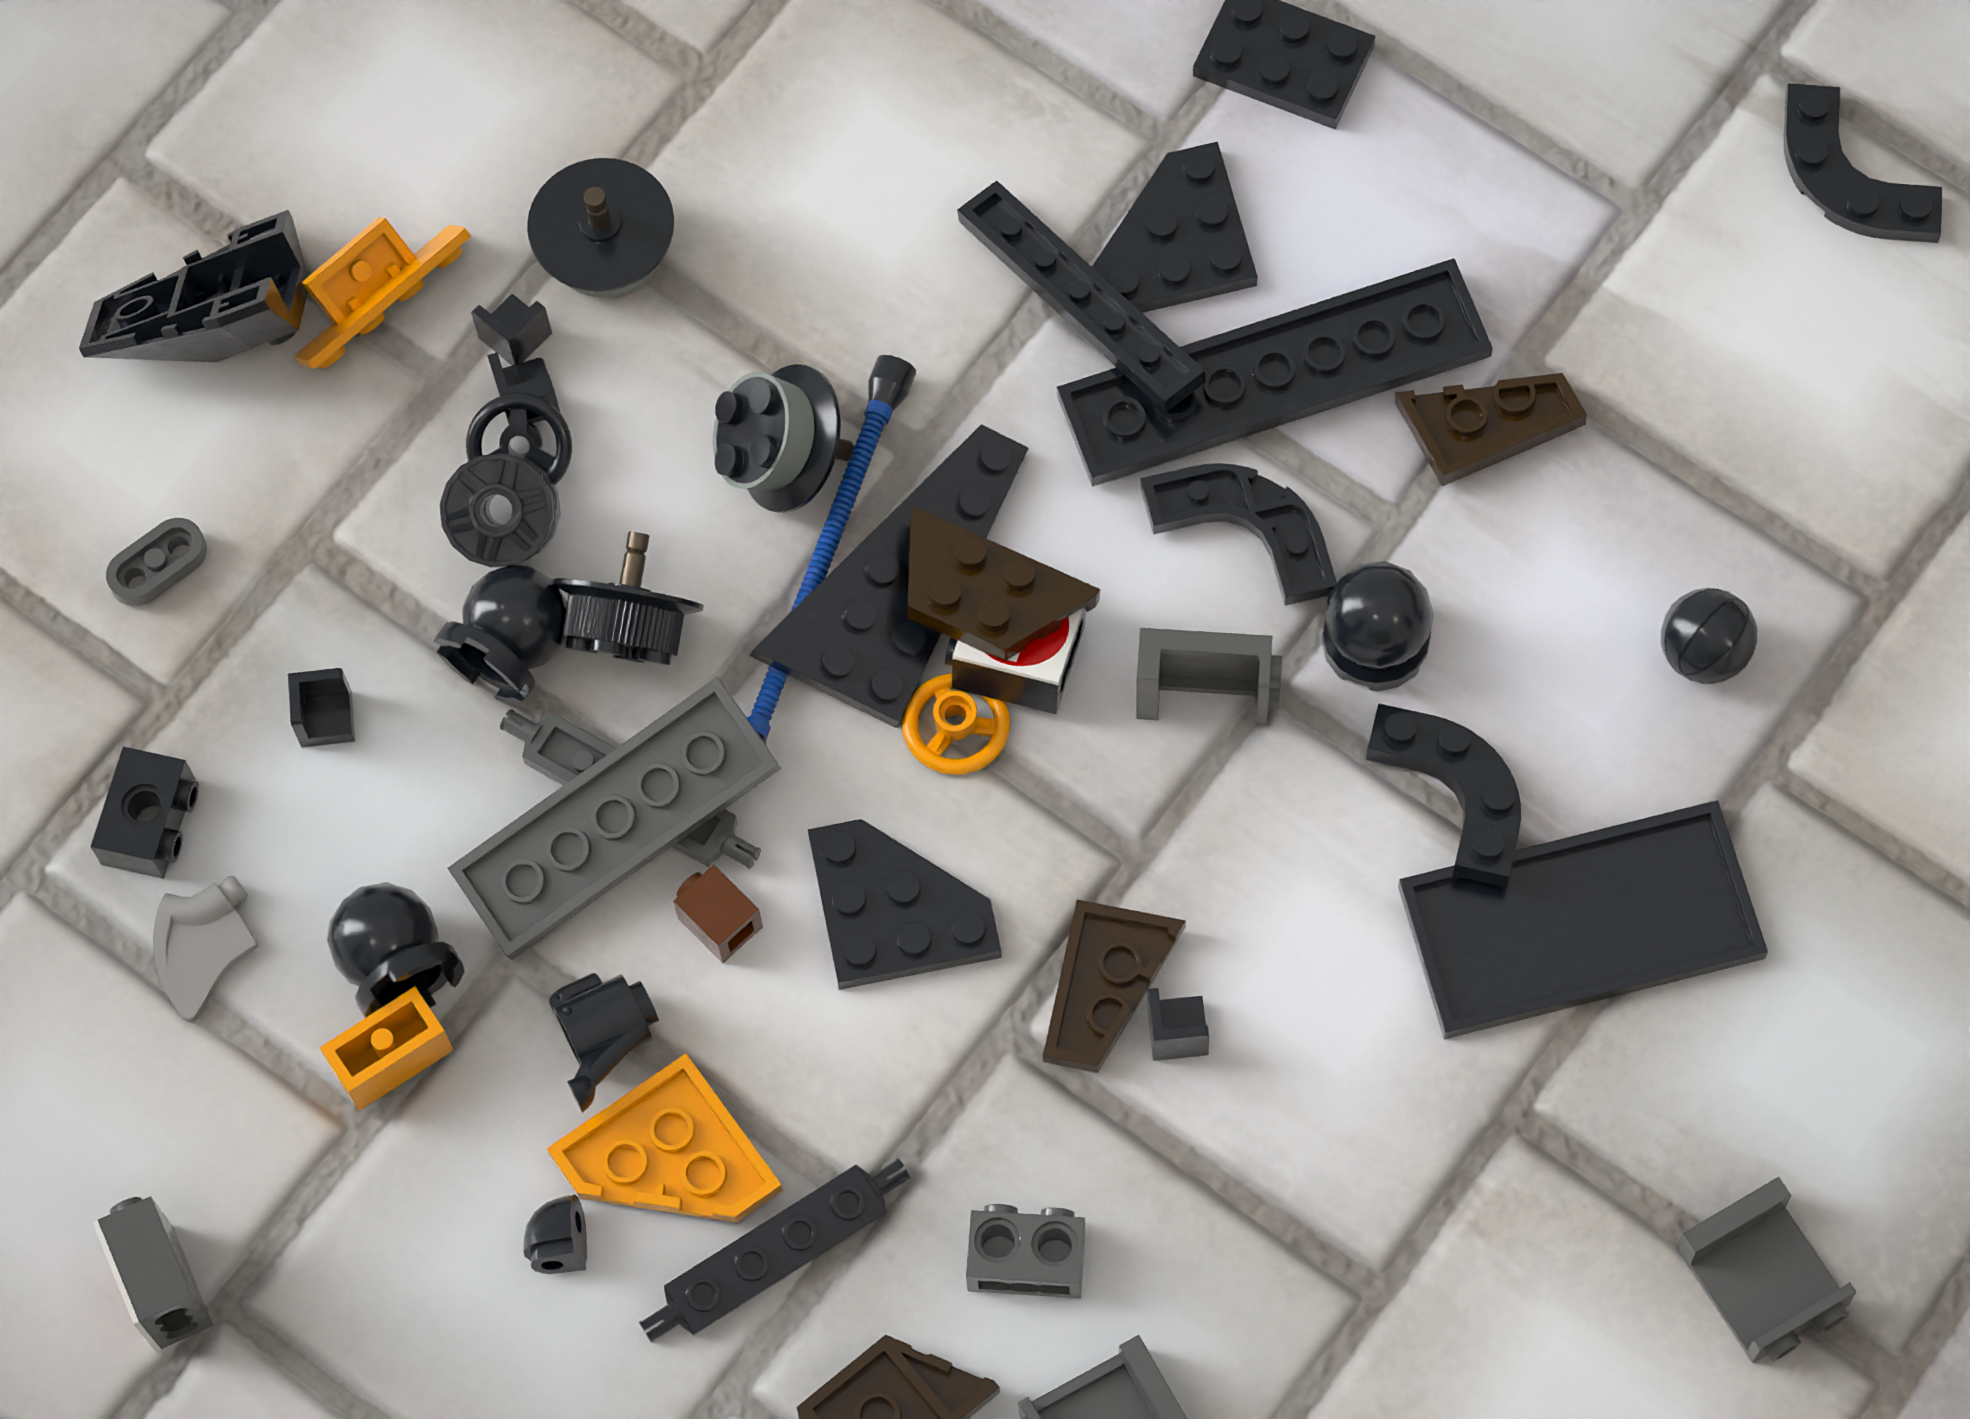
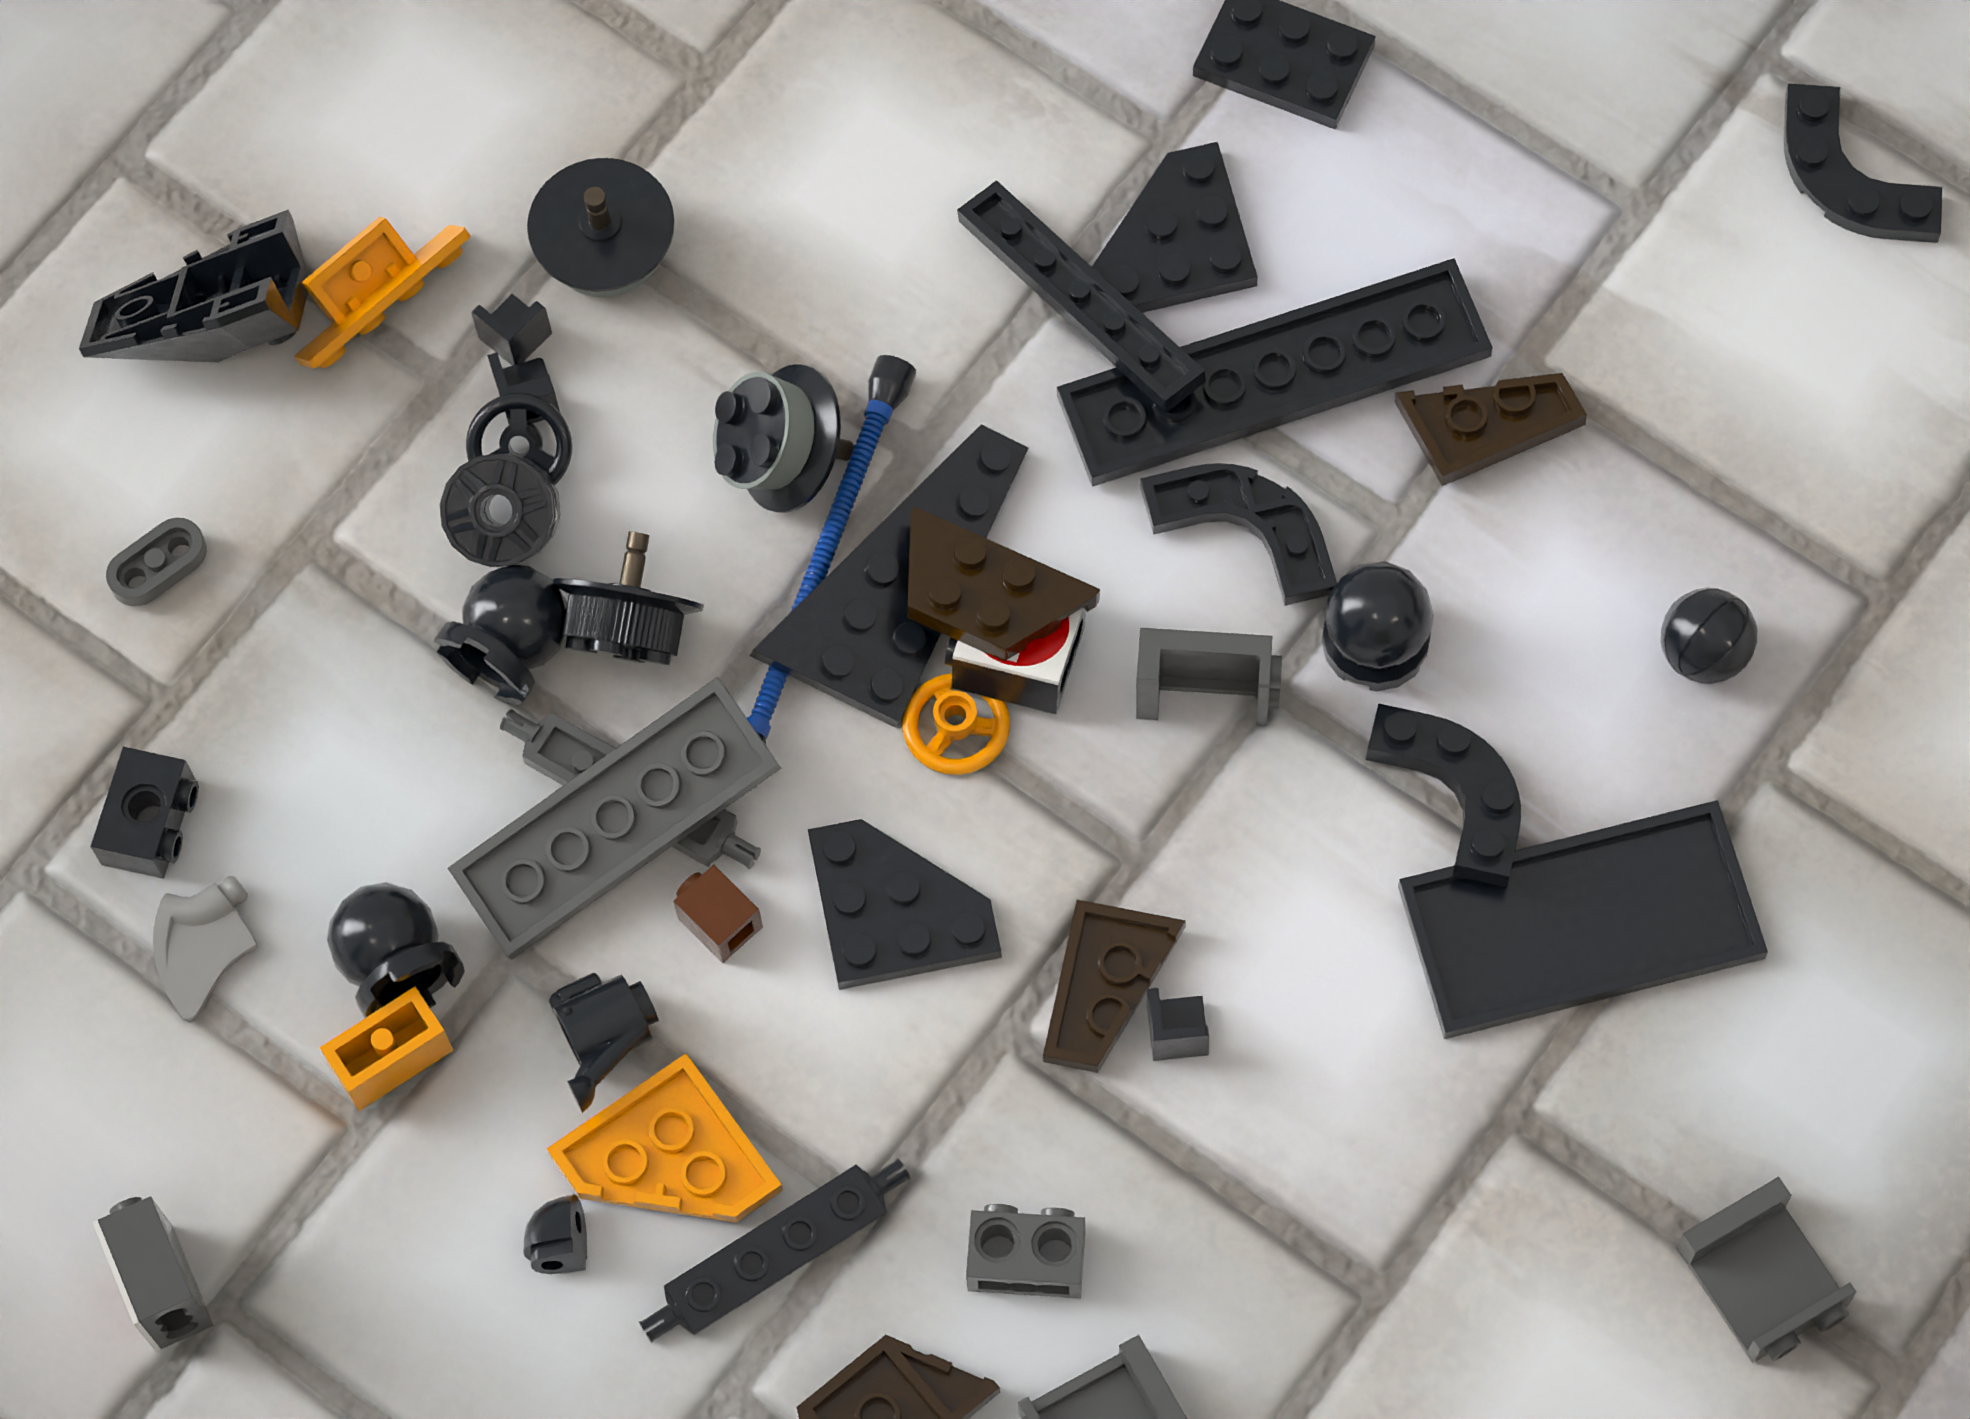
black panel [288,668,355,748] -> none

